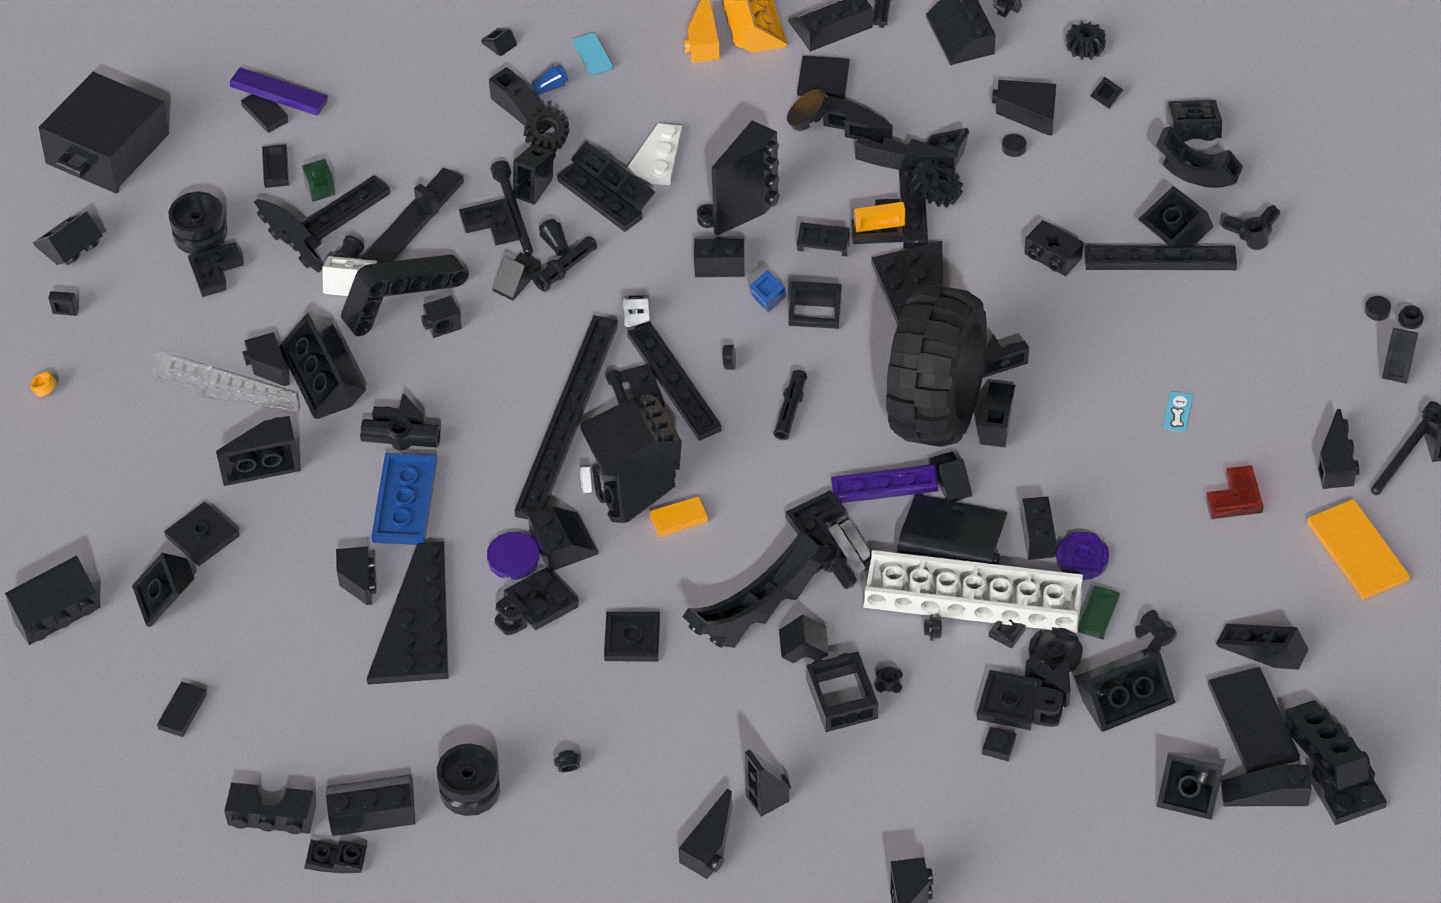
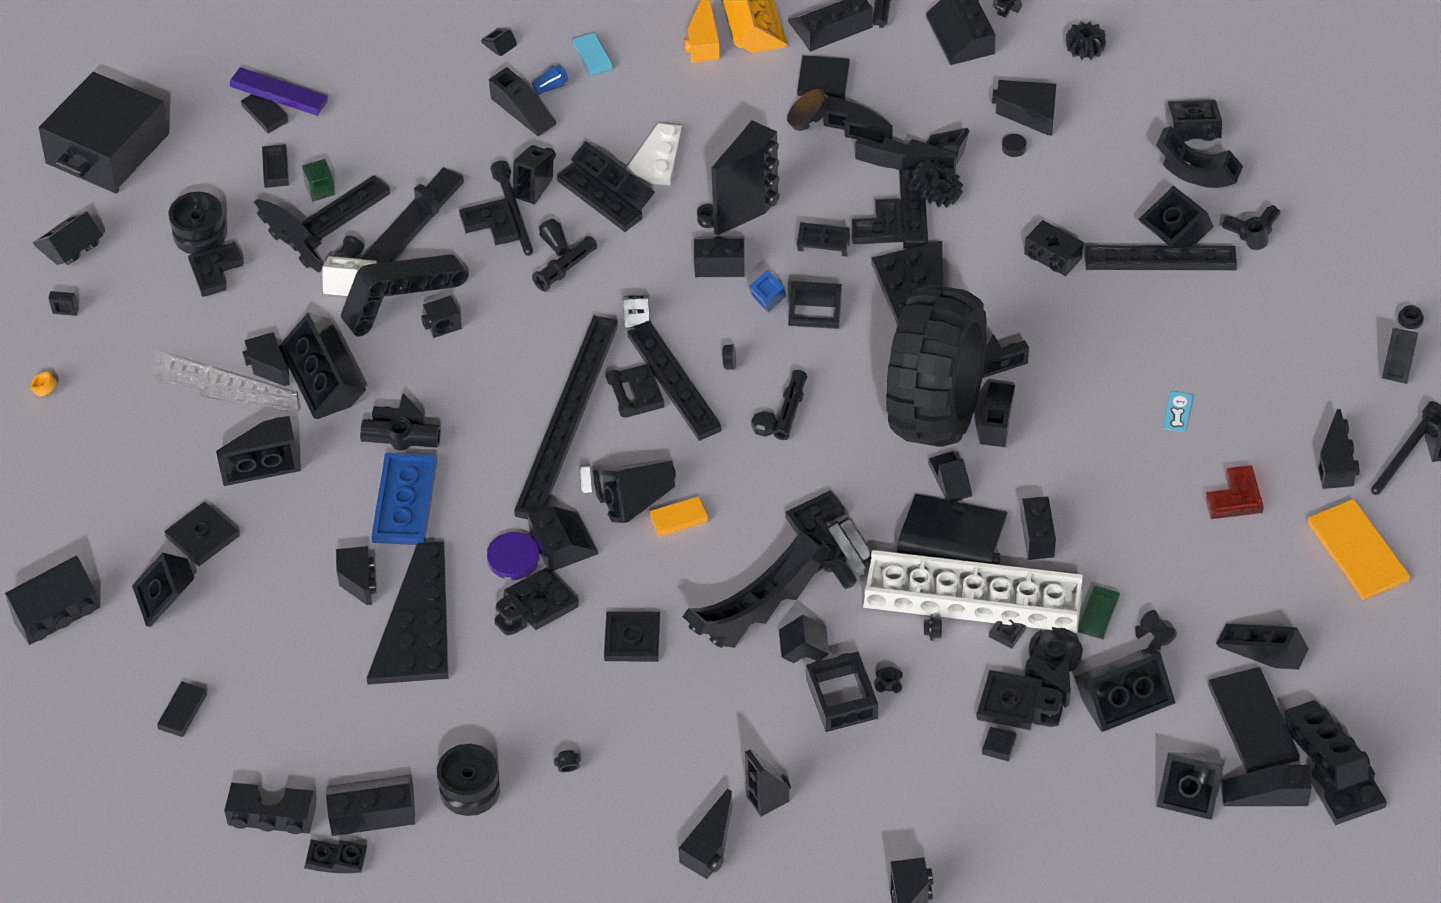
slope [492,252,541,301] -> none
black tyre [523,106,570,152] -> none
black slope [580,395,682,473] -> none
dark purple tile [831,464,938,503] -> none
light orange tile [854,202,905,232] -> none
dark purple tile [1056,532,1109,580] -> none
black slope [1090,77,1123,109] -> none
black tile [1365,296,1391,321] -> none
none -> black tile [751,410,777,437]

